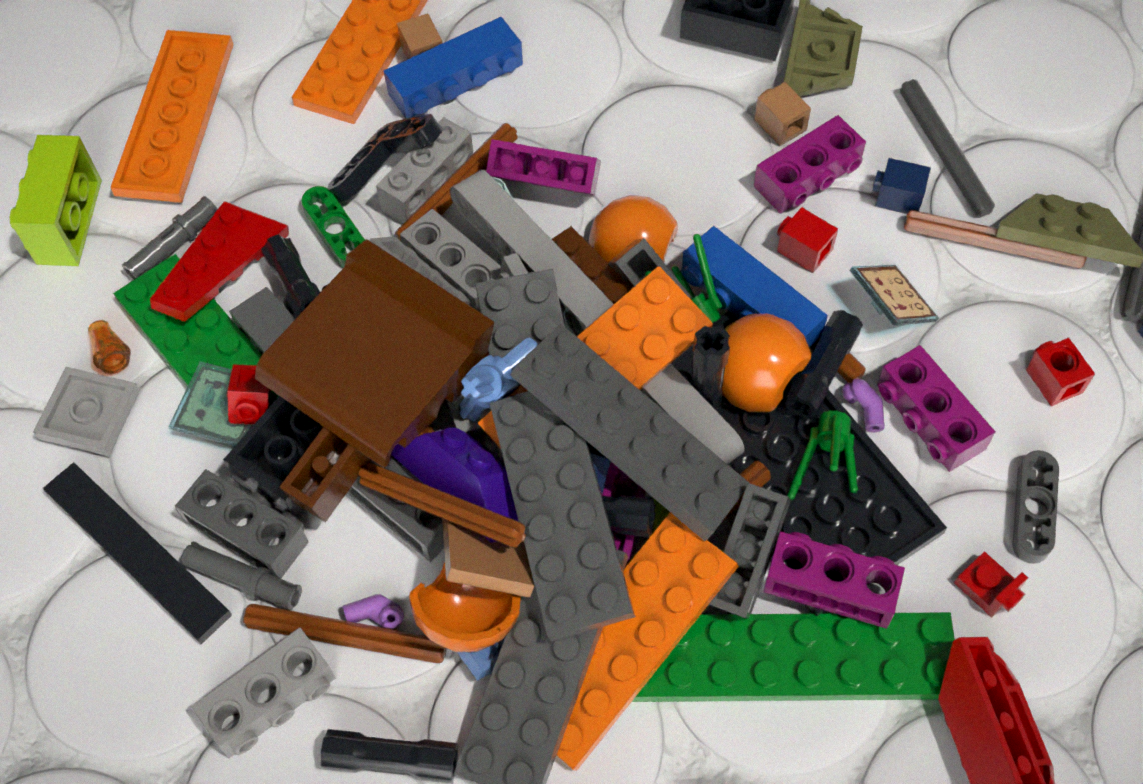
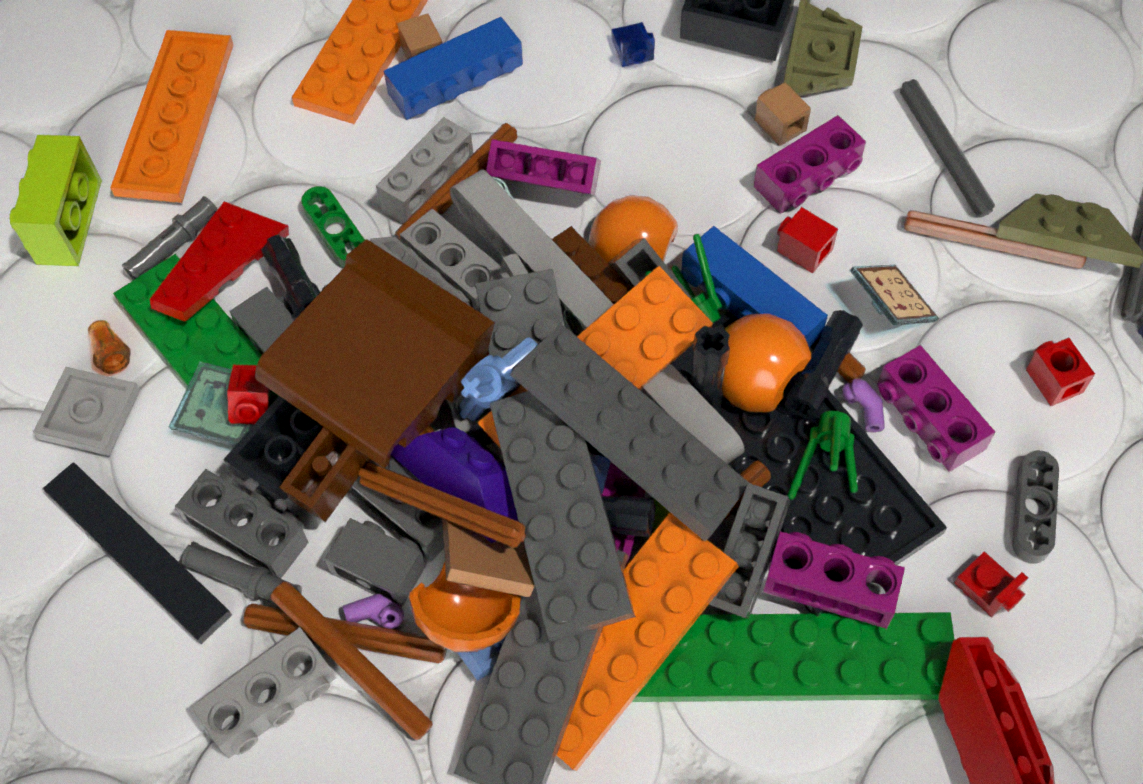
black axle [321,729,458,784] -> none
black beam [327,114,443,203] -> none
dark blue brick [872,158,931,214] -> none
none -> dark orange axle [270,581,433,740]
none -> dark grey brick [325,518,426,608]
none -> clear blue bracket [611,22,655,67]

